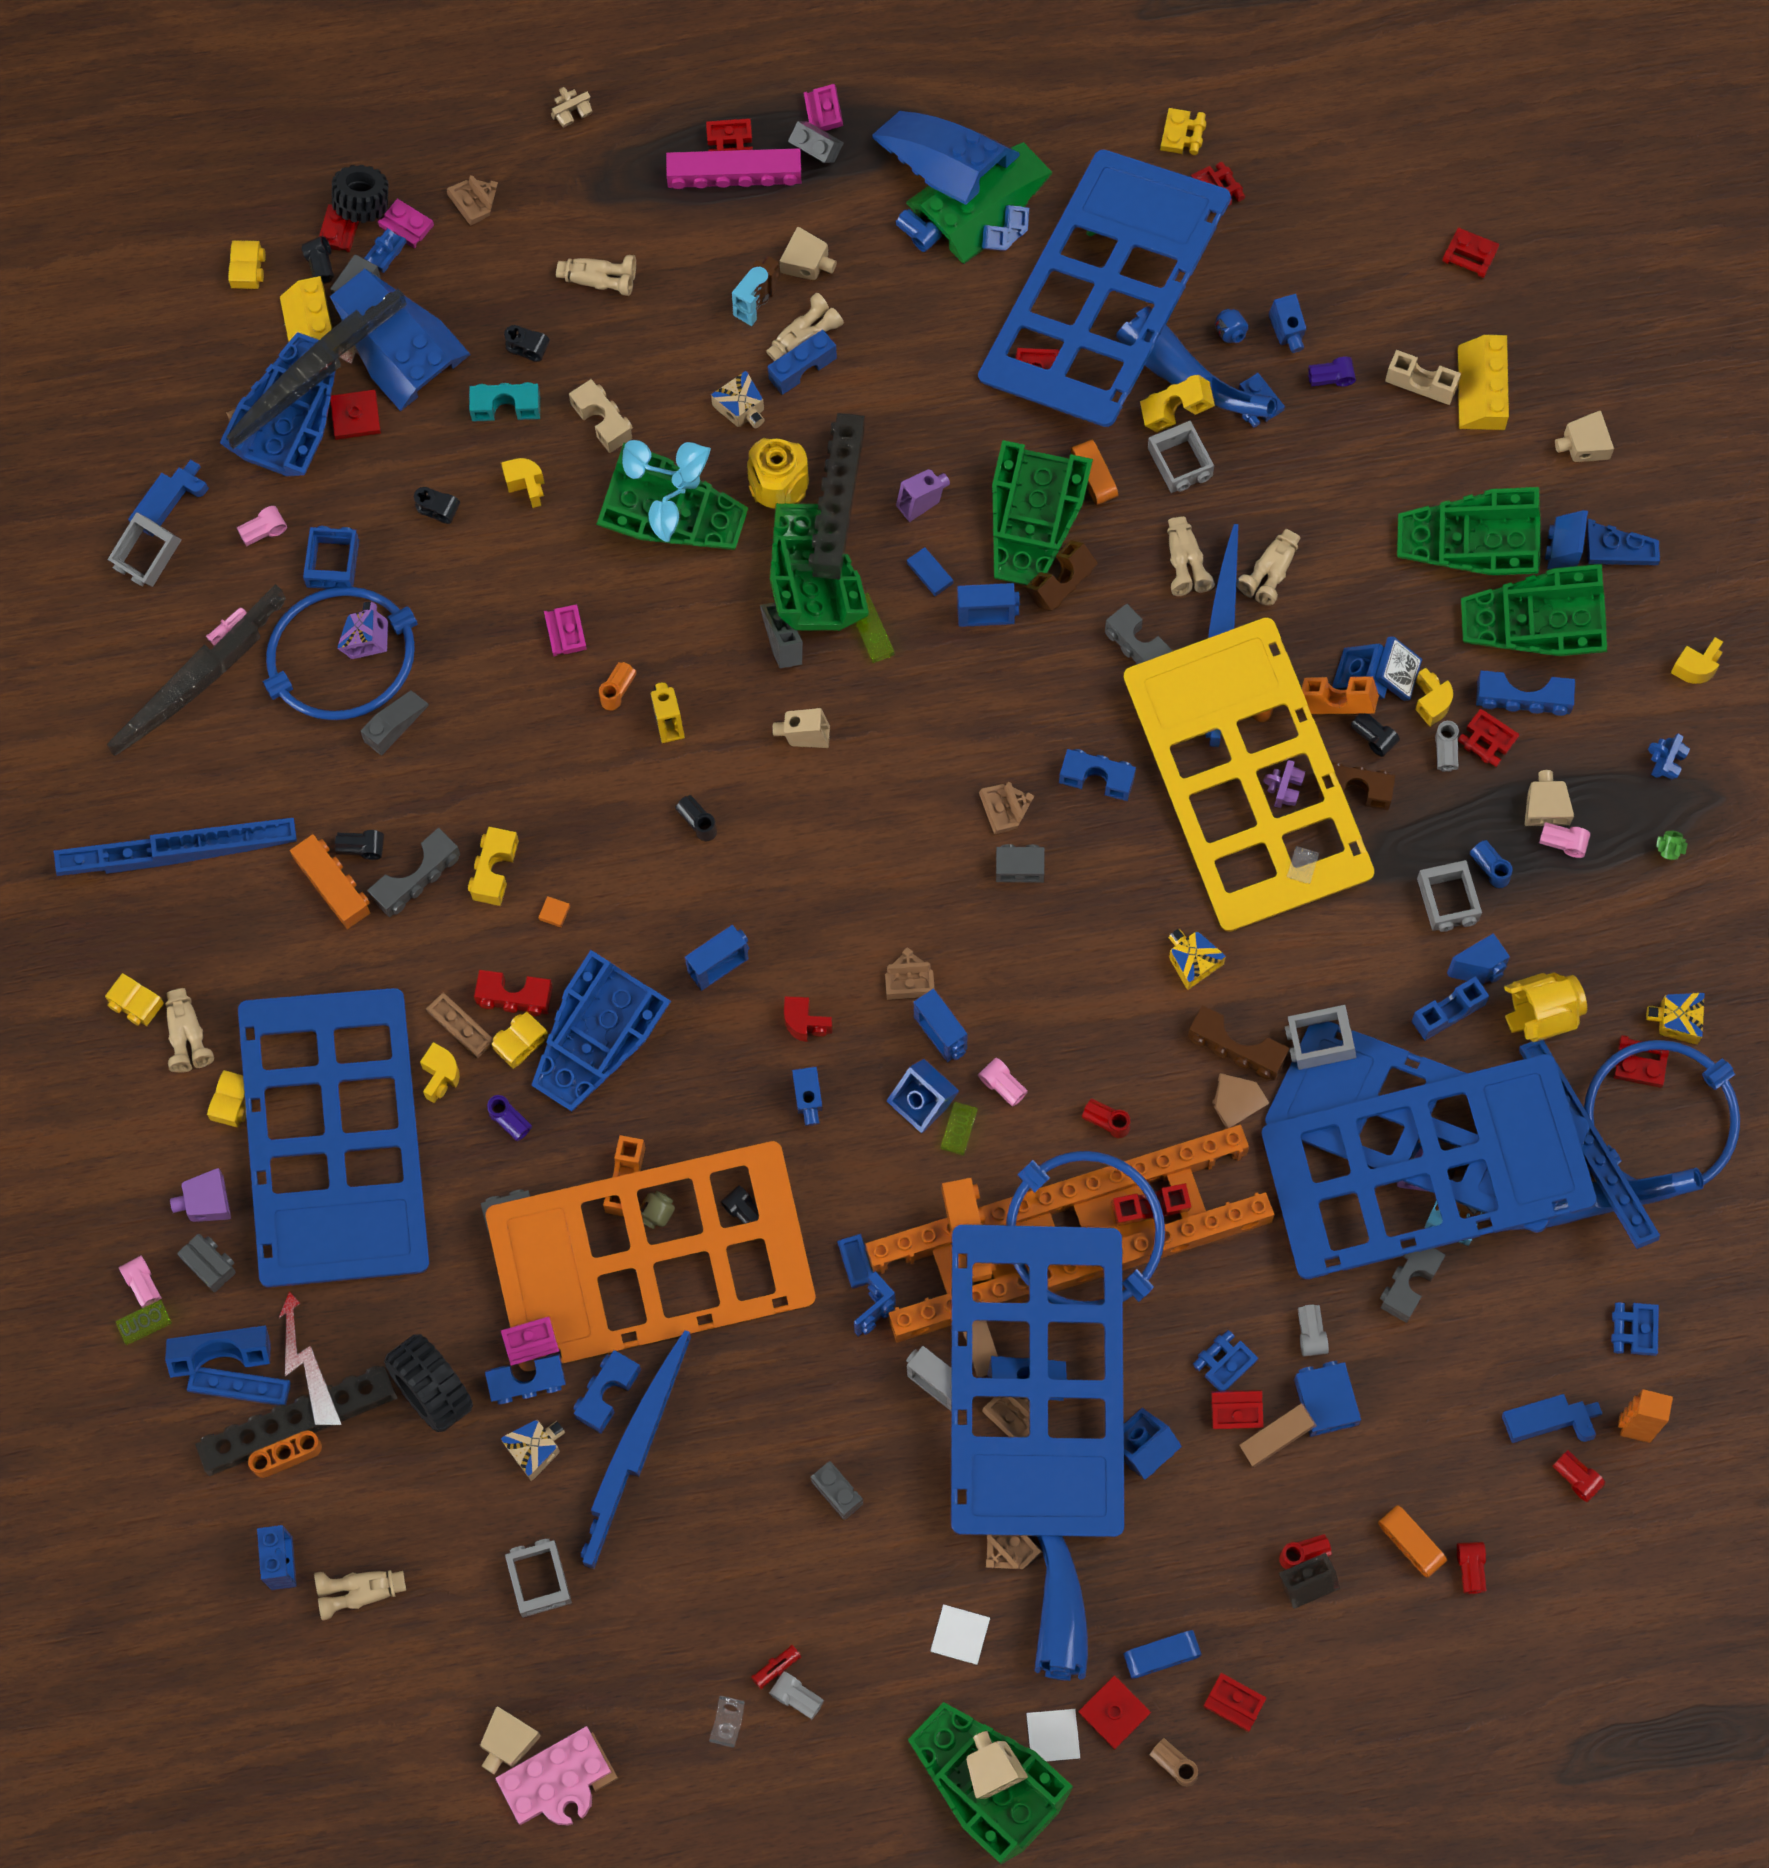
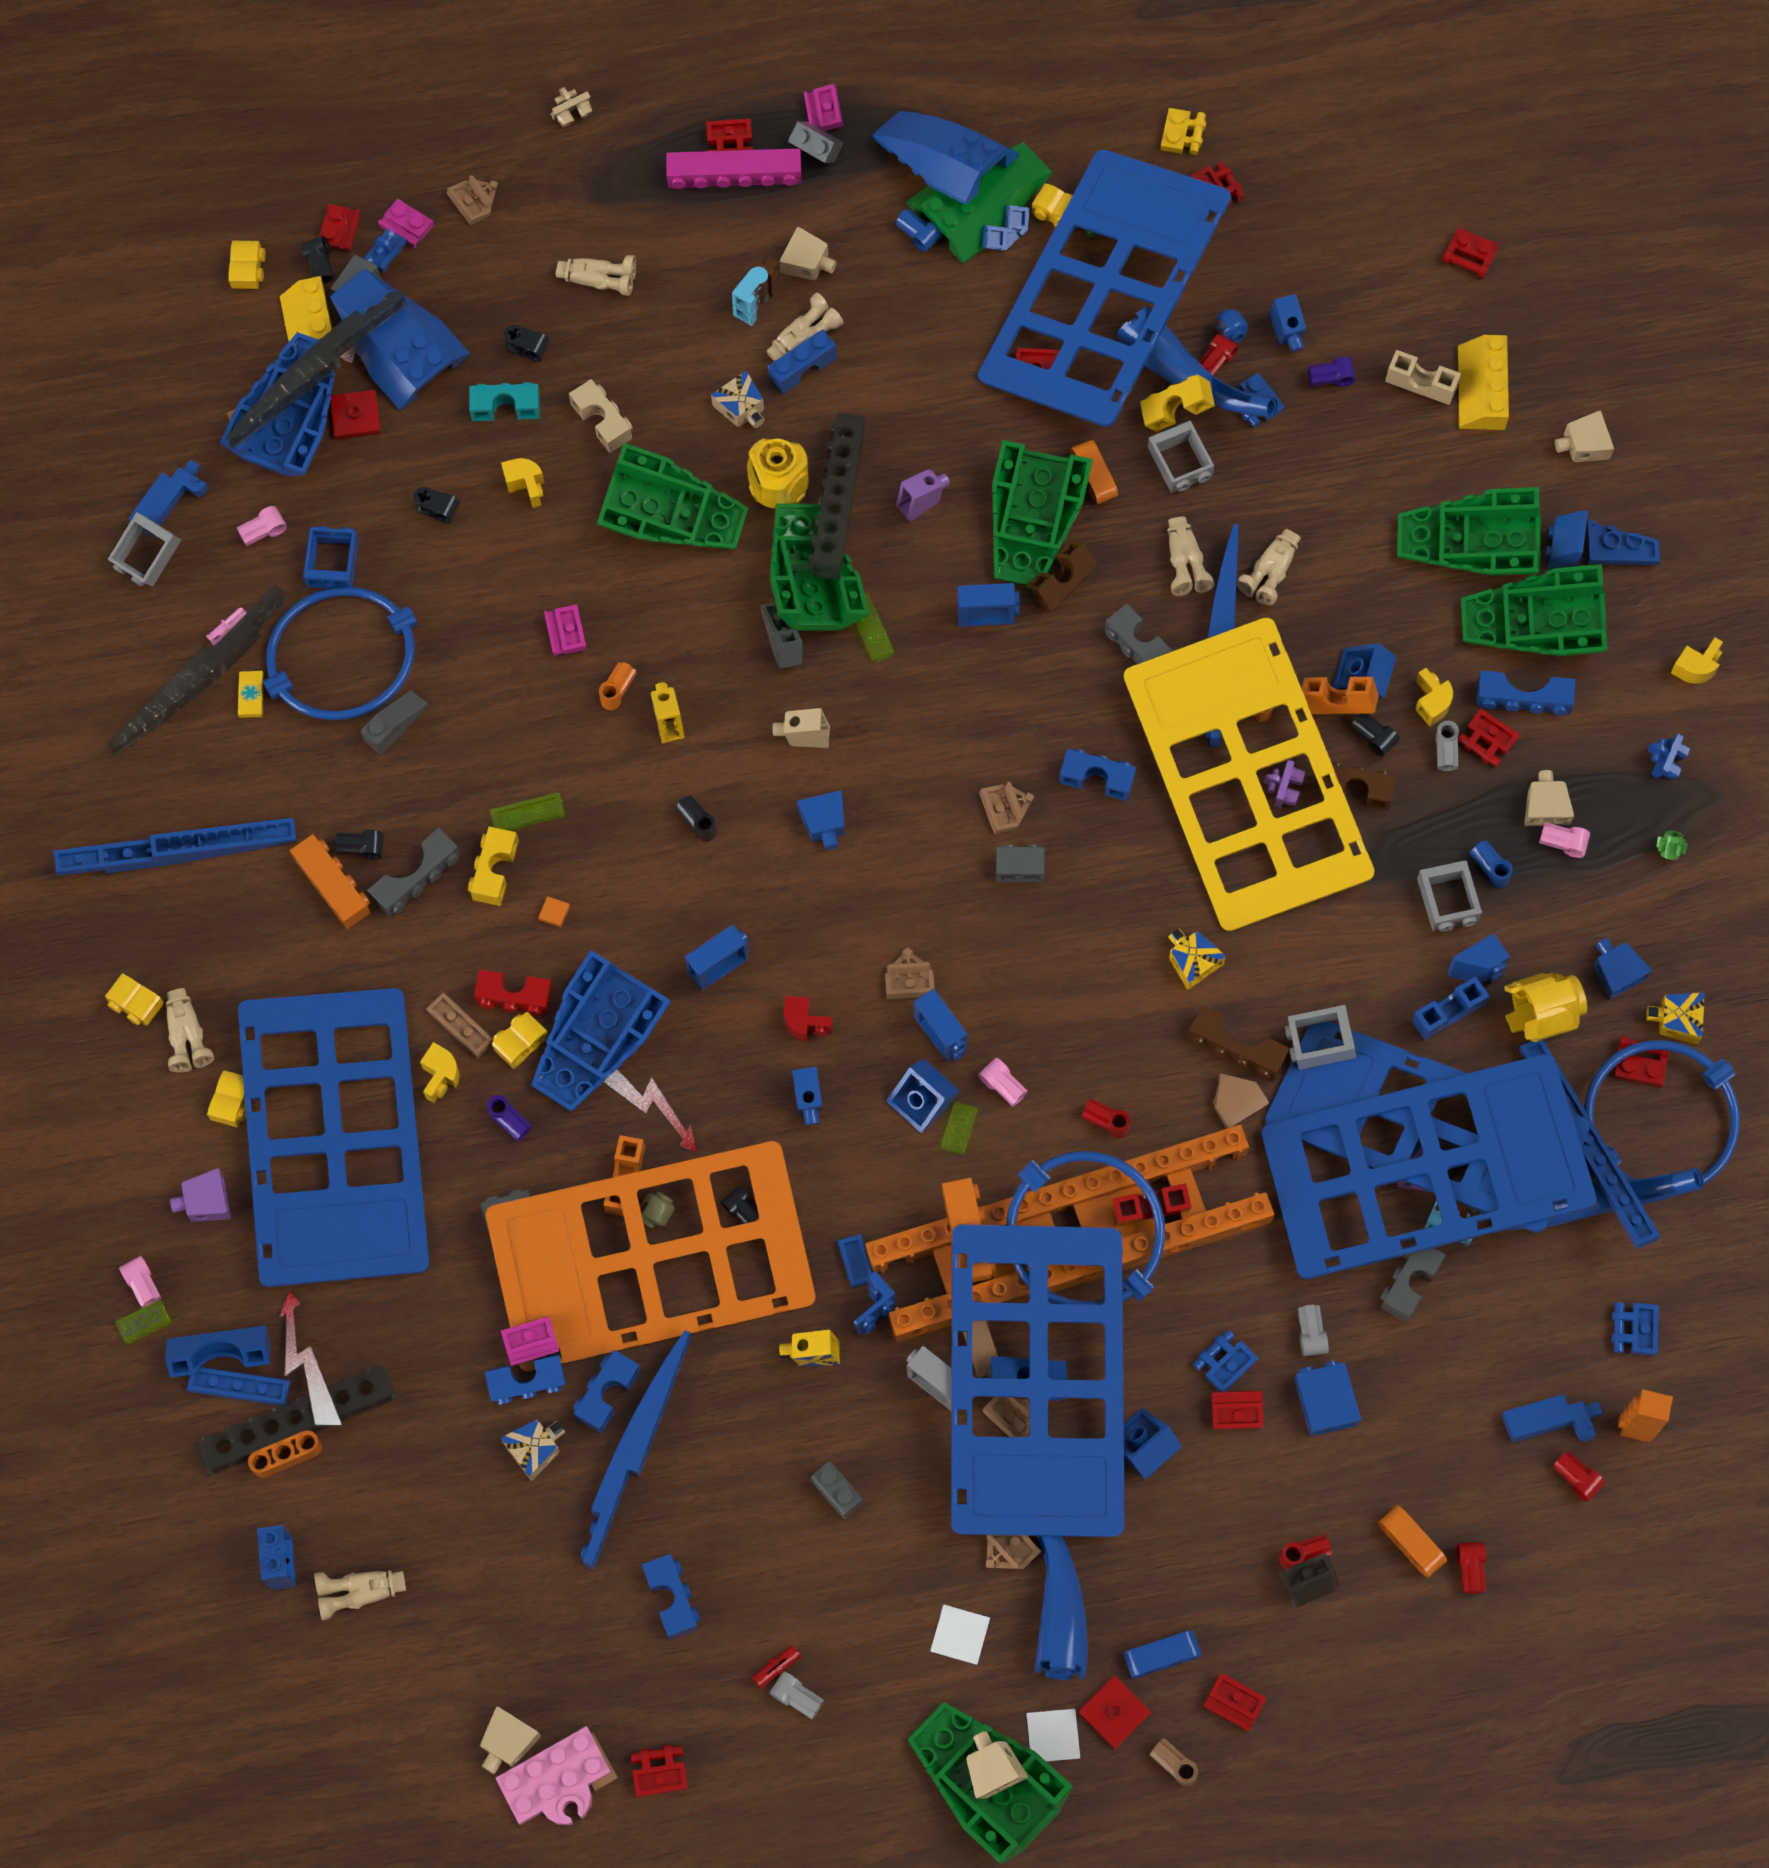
dark grey brick [177,1234,236,1292] -> none
black tyre [332,165,389,223] -> none
medium lavender torso [337,602,388,659] -> none
black tyre [384,1334,473,1432] -> none
light grey window [505,1539,572,1618] -> none
medium azure plant [622,440,711,542] -> none
clear bracket [709,1696,745,1748] -> none
blue tile [907,547,953,596] -> none
medium nougat tile [1239,1403,1317,1467] -> none
clear bracket [1287,846,1319,884] -> none
tile [1375,636,1422,701] -> none
none -> yellow tile [238,671,264,718]
none -> clear neon green tile [490,792,565,831]
none -> sticker [604,1069,696,1152]
none -> red plate [630,1744,688,1798]
none -> blue arch [642,1554,701,1640]
none -> yellow torso [779,1330,840,1366]
none -> blue torso [797,790,845,850]
none -> yellow brick [1032,184,1073,227]
none -> red piece [1199,333,1239,376]
none -> blue torso [1594,938,1652,1000]

